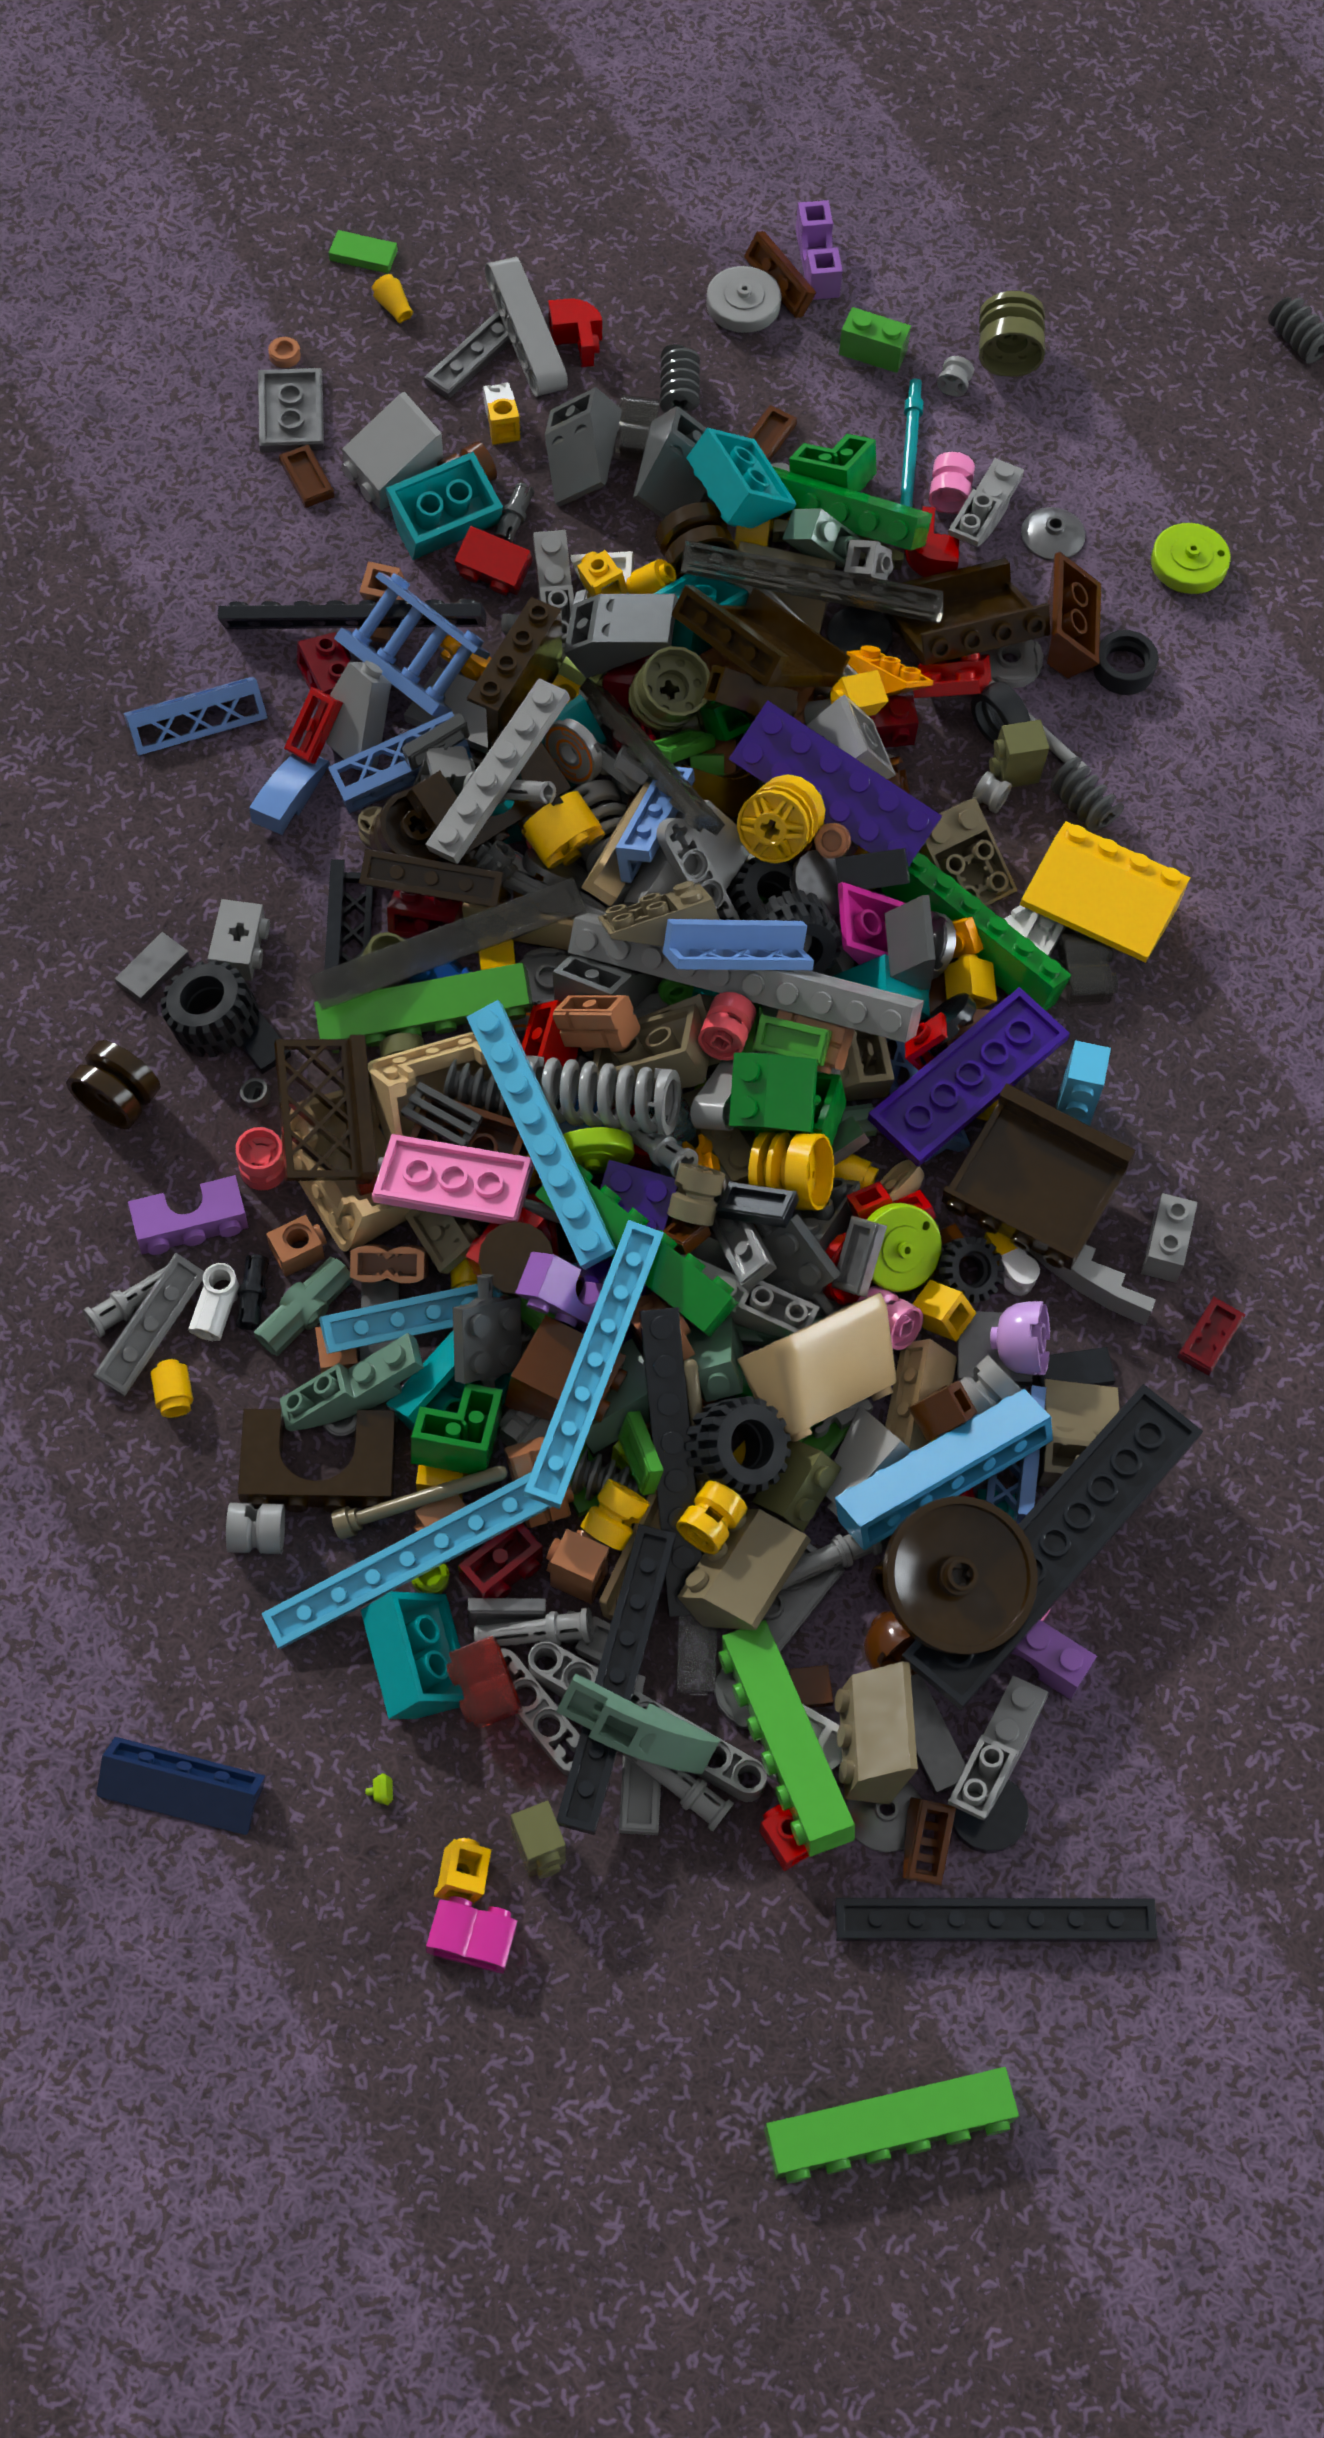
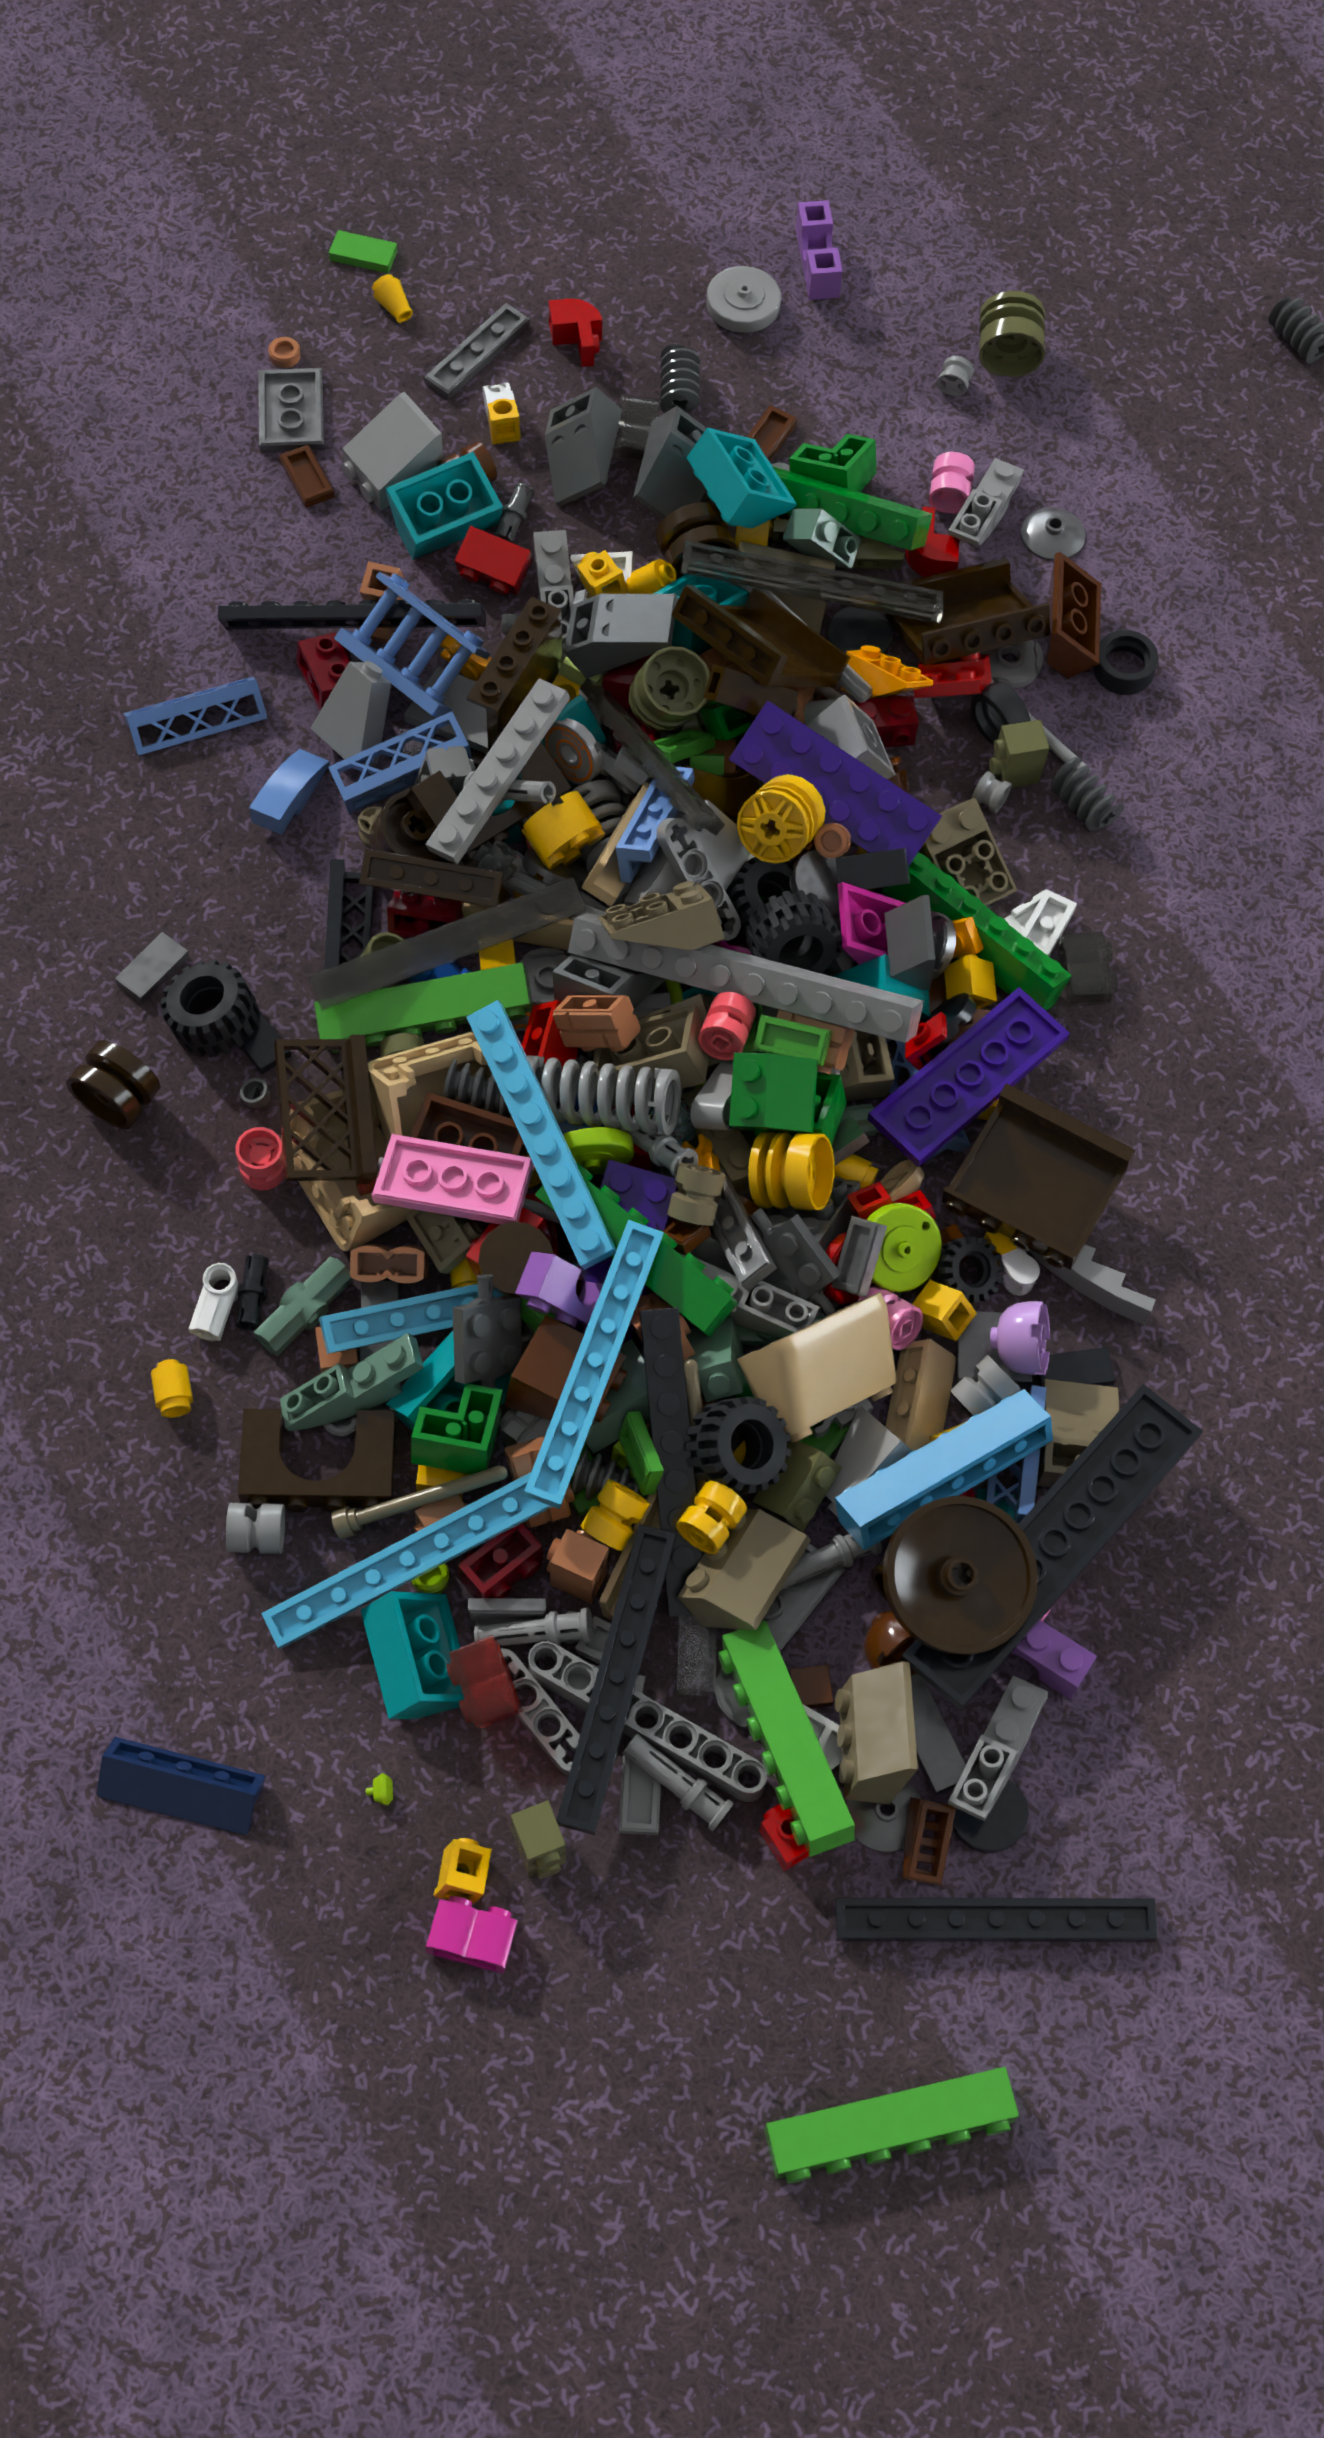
light grey pin [82,1267,166,1338] -> none
flat silver tile [92,1253,205,1397] -> none
medium lavender arch [128,1175,249,1255] -> none
light grey brick [207,899,270,981] -> none
nougat brick [266,1215,327,1277] -> none
red tile [284,687,343,764] -> none
dark grey tile [400,1082,483,1147] -> none
dark grey tile [401,713,470,770] -> none
light grey beam [485,257,568,396] -> none
sand green slope [556,1673,720,1774] -> none
bright green plate [658,978,694,1006] -> none
medium blue fence [663,919,814,971] -> none
black tile [716,1181,799,1228] -> none
reddish brown tile [744,231,816,318] -> none
yellow brick [830,670,889,716] -> none
bright green brick [839,307,911,373] -> none
light grey brick [844,540,893,583] -> none
teal bar [900,378,924,508] -> none
reddish brown brick [908,1380,978,1441] -> none
yellow slope [1019,821,1190,963] -> none
medium azure brick [1056,1040,1111,1126] -> none
light grey brick [1141,1193,1198,1283] -> none
lime wheel [1151,523,1231,594] -> none
dark red plate [1177,1297,1246,1376] -> none

